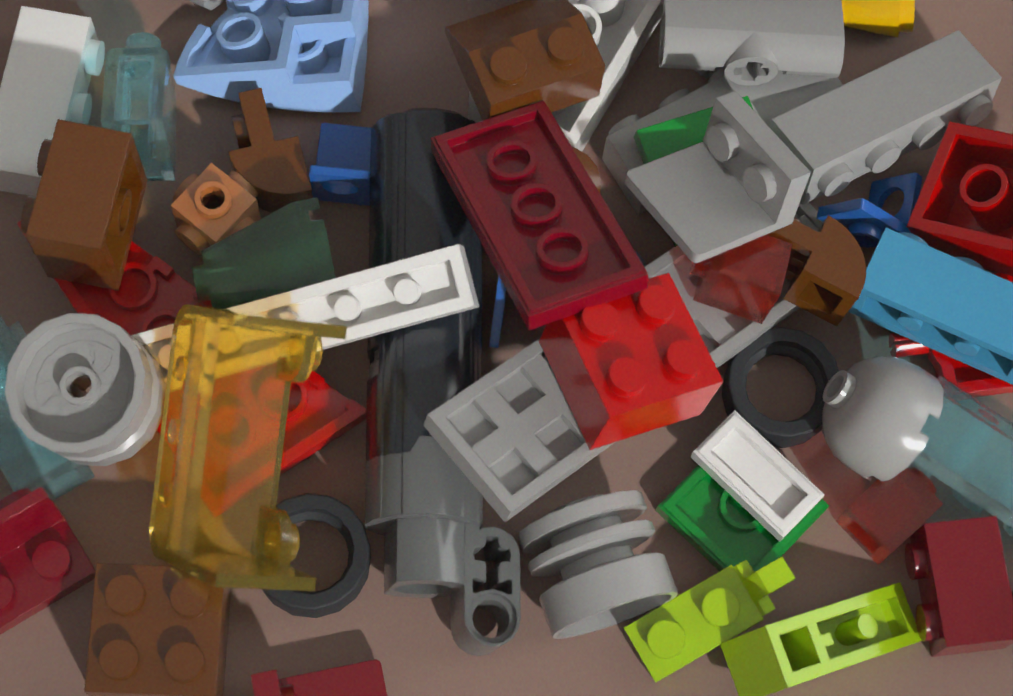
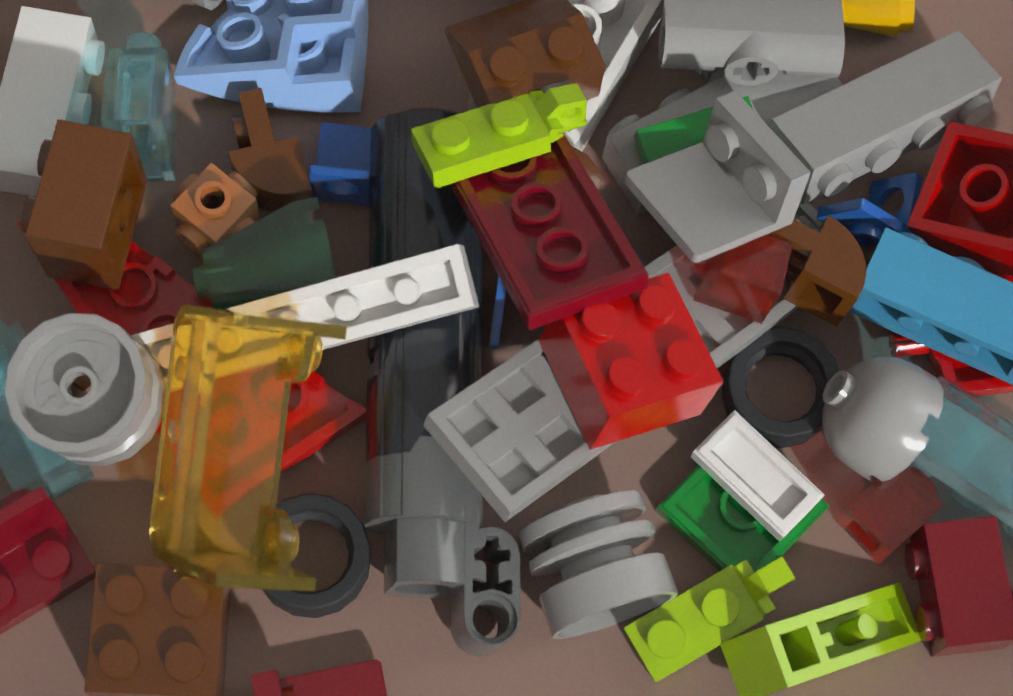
none -> lime hinge [411,83,587,188]

